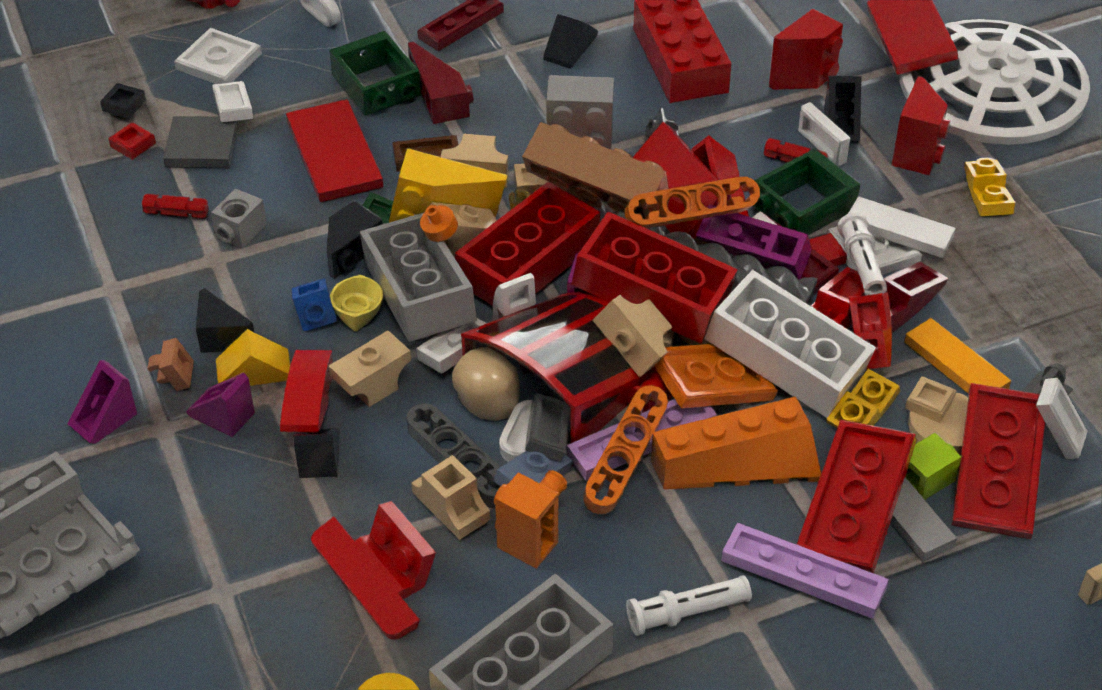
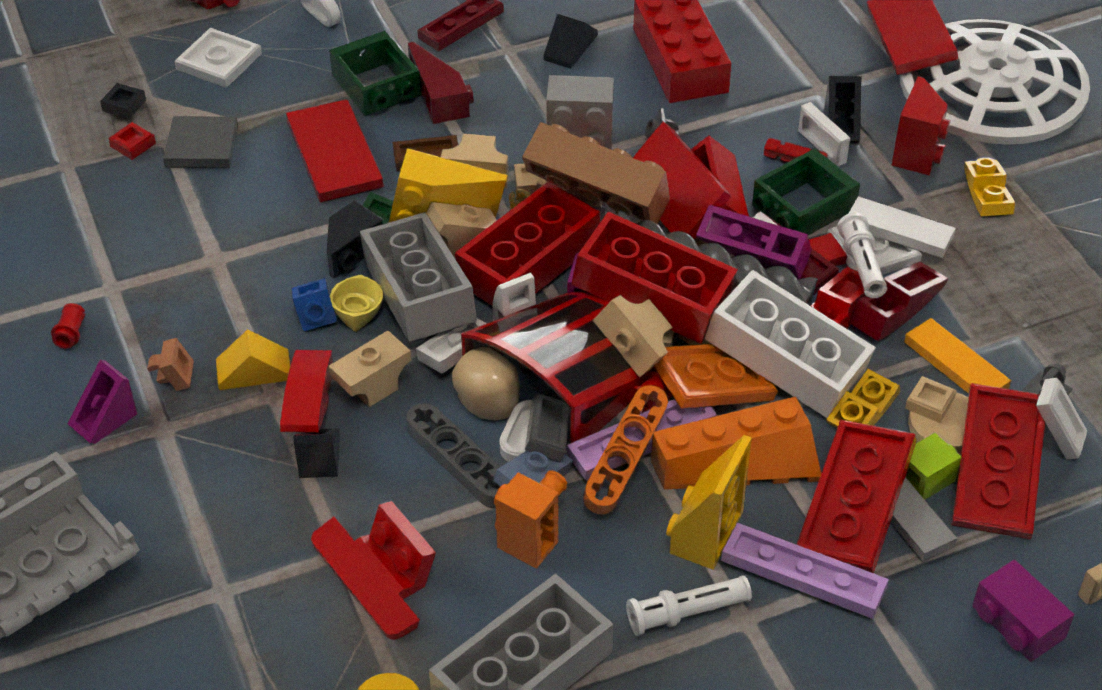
red axle [142,193,209,219] -> none
magenta slope [186,372,255,437] -> none
black slope [196,288,255,353] -> none
light grey brick [211,188,267,249] -> none
white tile [212,81,253,122] -> none
tan brick [411,455,490,540] -> none
orange tile [420,205,458,242] -> none
orange beam [624,177,760,228] -> none
red slope [769,9,843,90] -> none
red slope [849,292,892,369] -> none
none -> red pin [51,303,86,349]
none -> yellow slope [666,435,752,570]
none -> magenta brick [972,559,1075,662]

